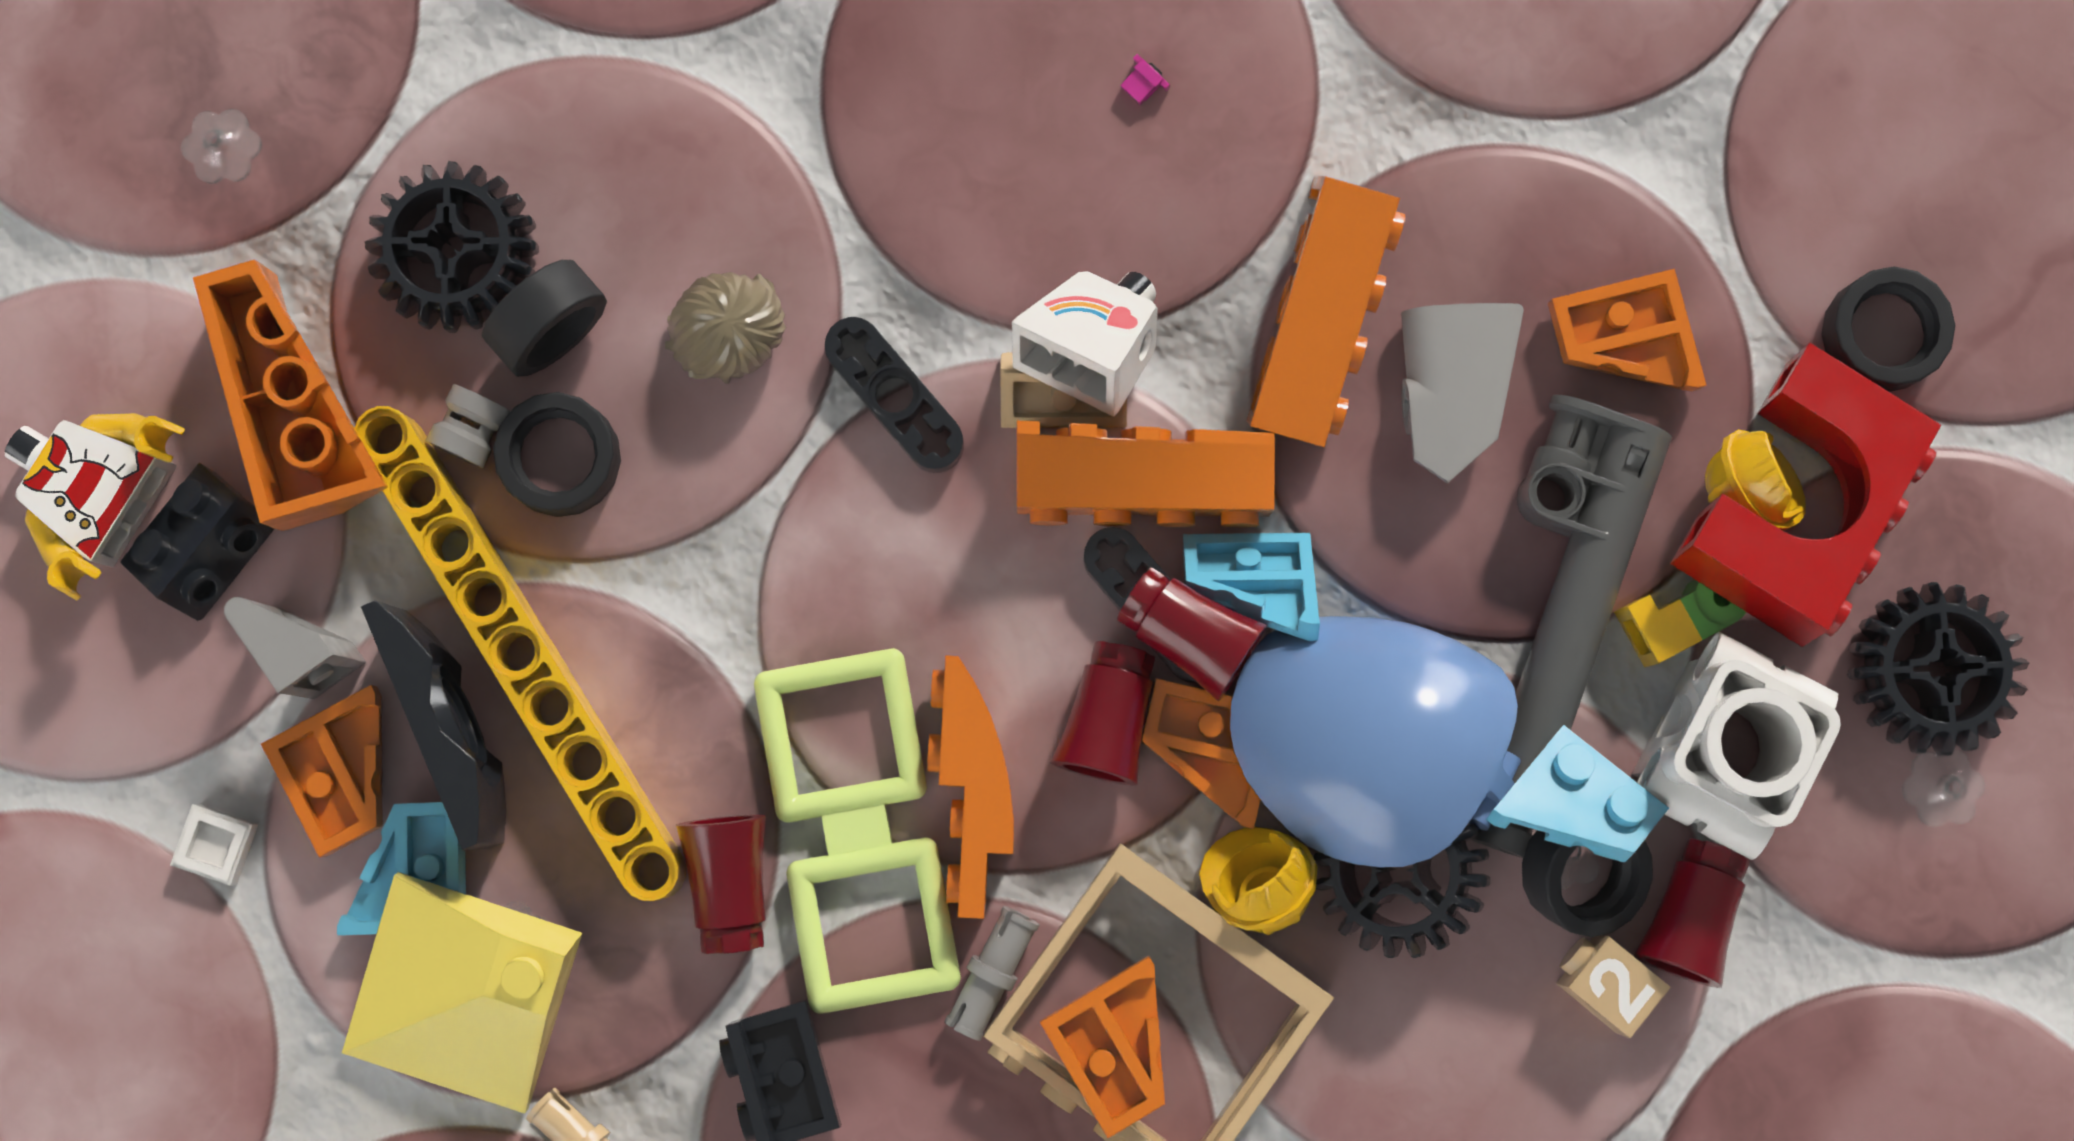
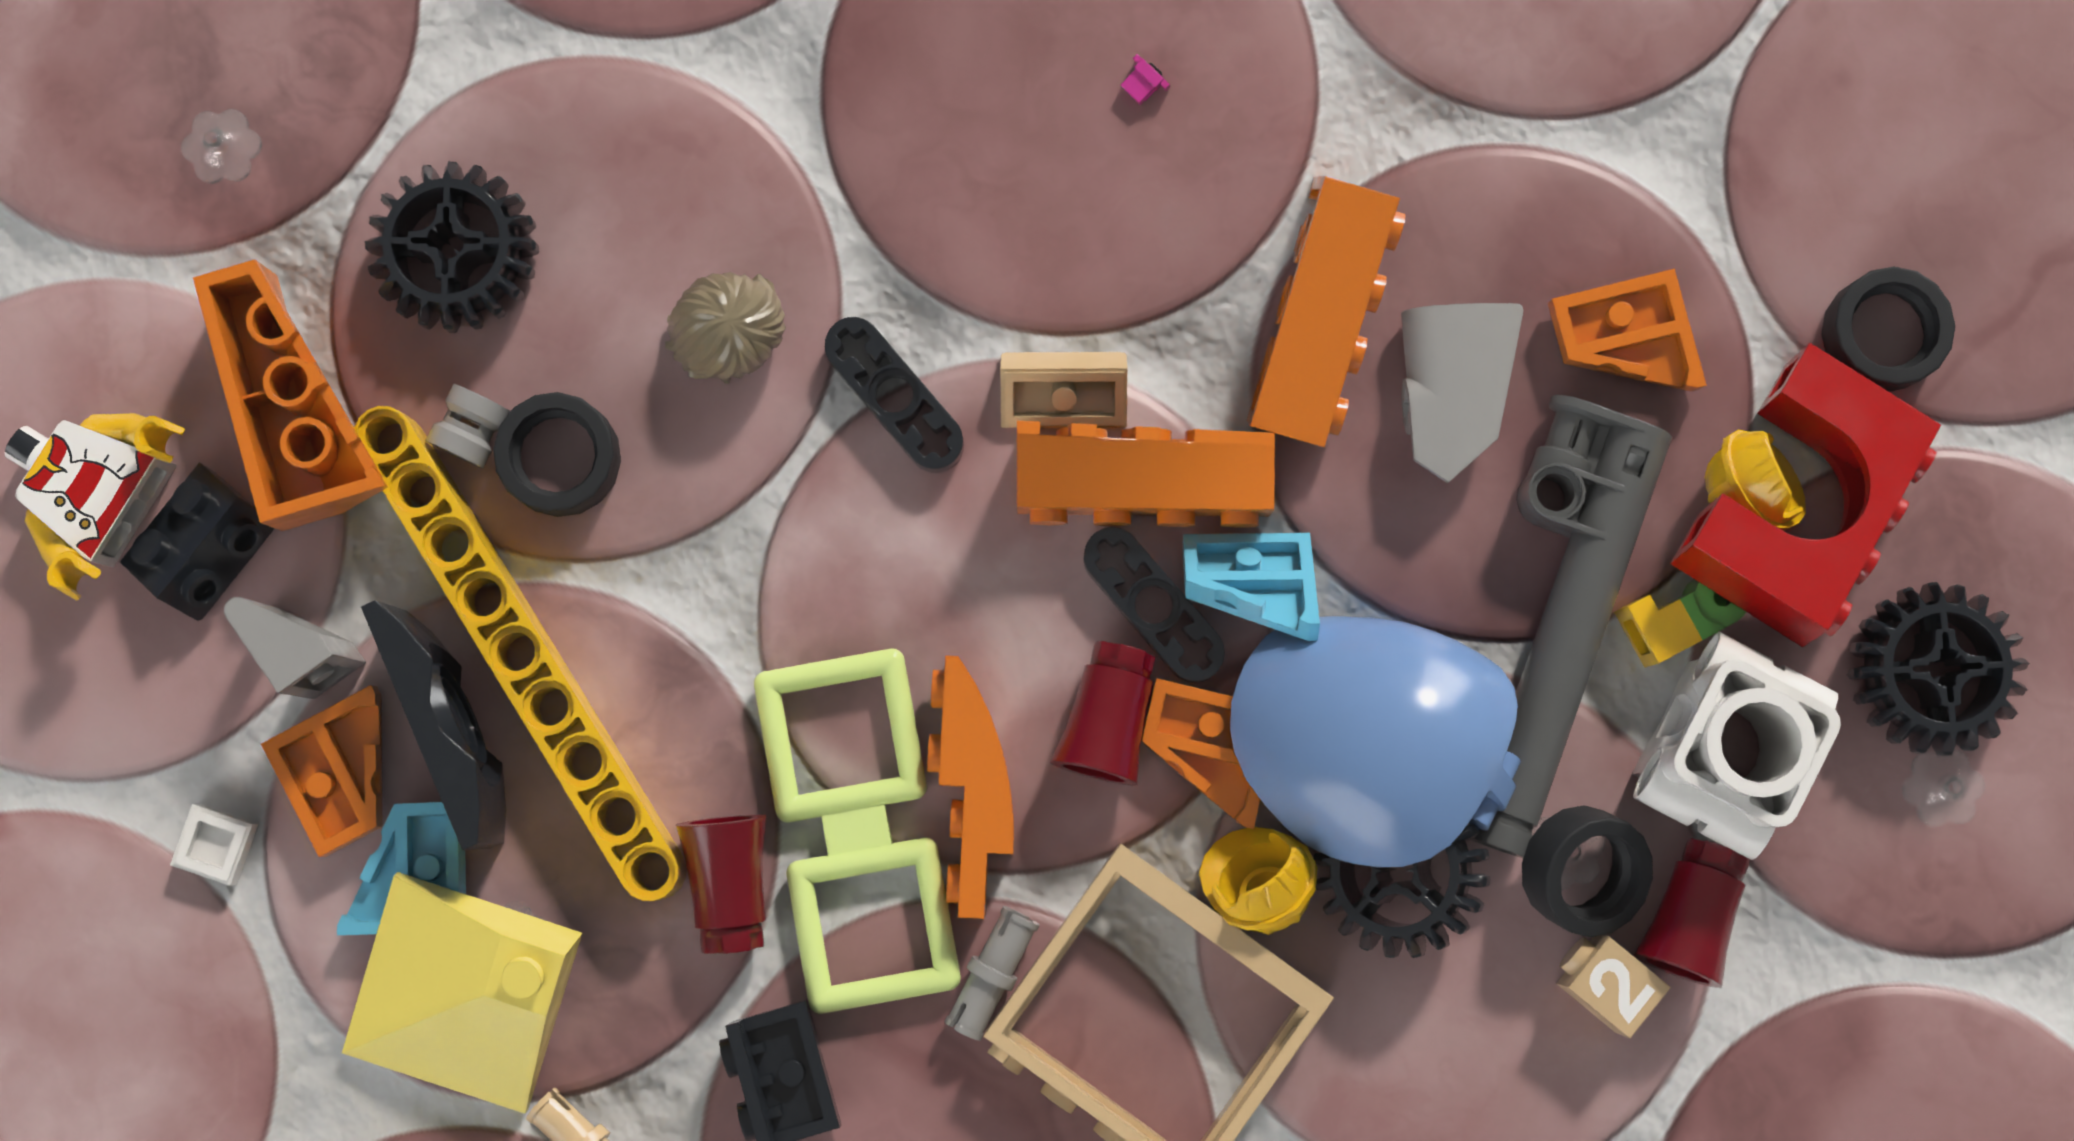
black tyre [481,260,607,377] -> none
white torso [1012,271,1158,417] -> none
orange wing [1040,956,1165,1138] -> none
dark red plant [1117,567,1268,702] -> none
medium azure wing [1486,725,1669,863] -> none

